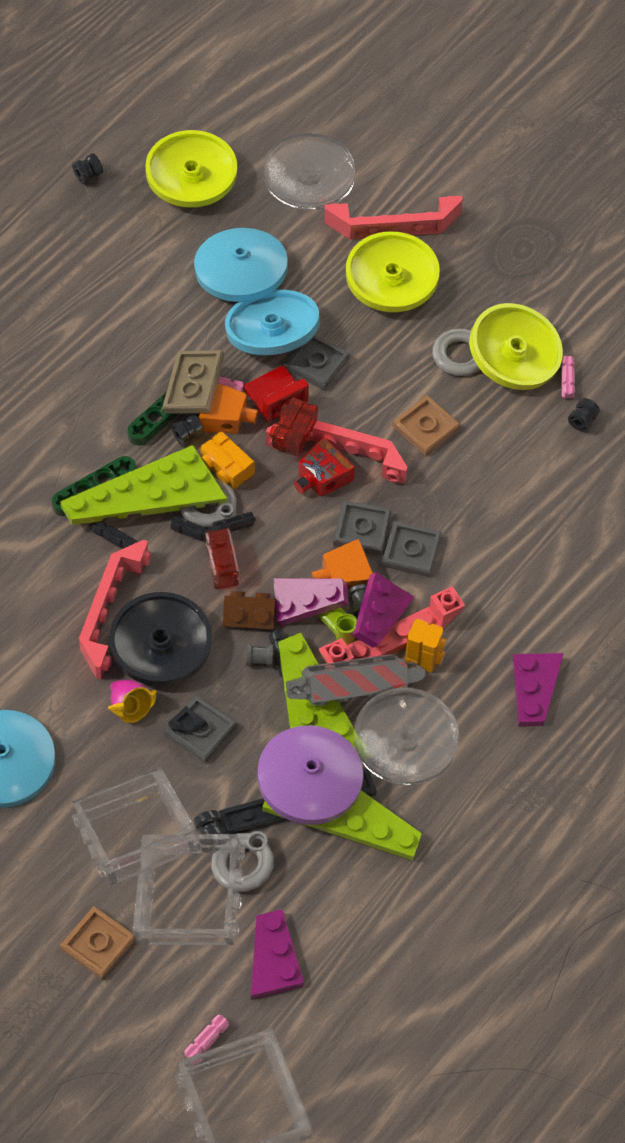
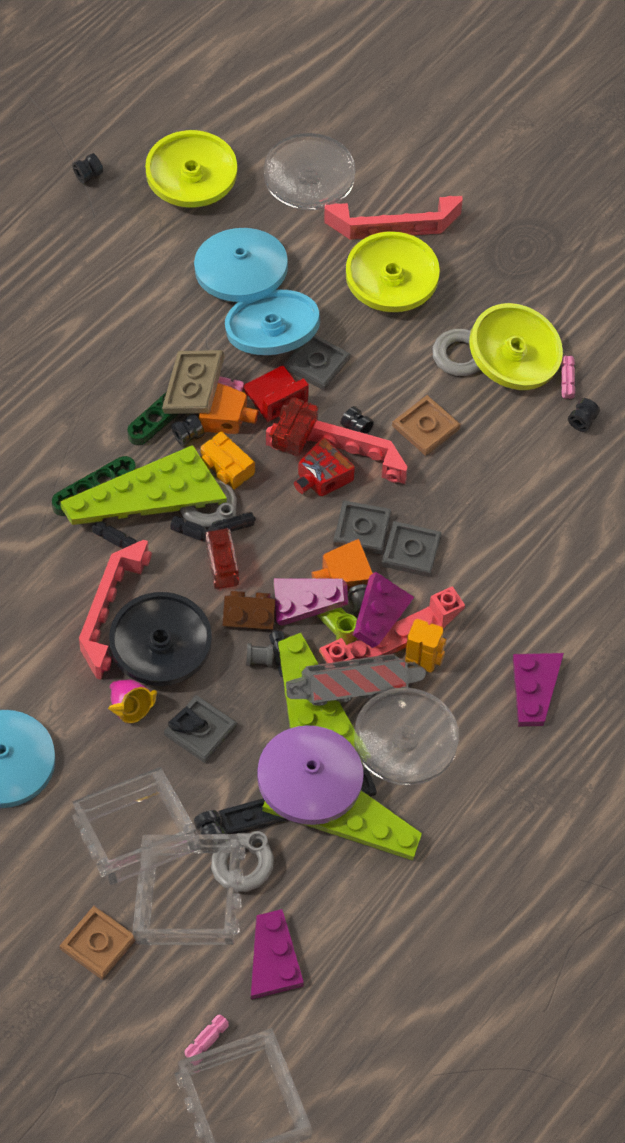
none -> black wheel [340,406,374,434]

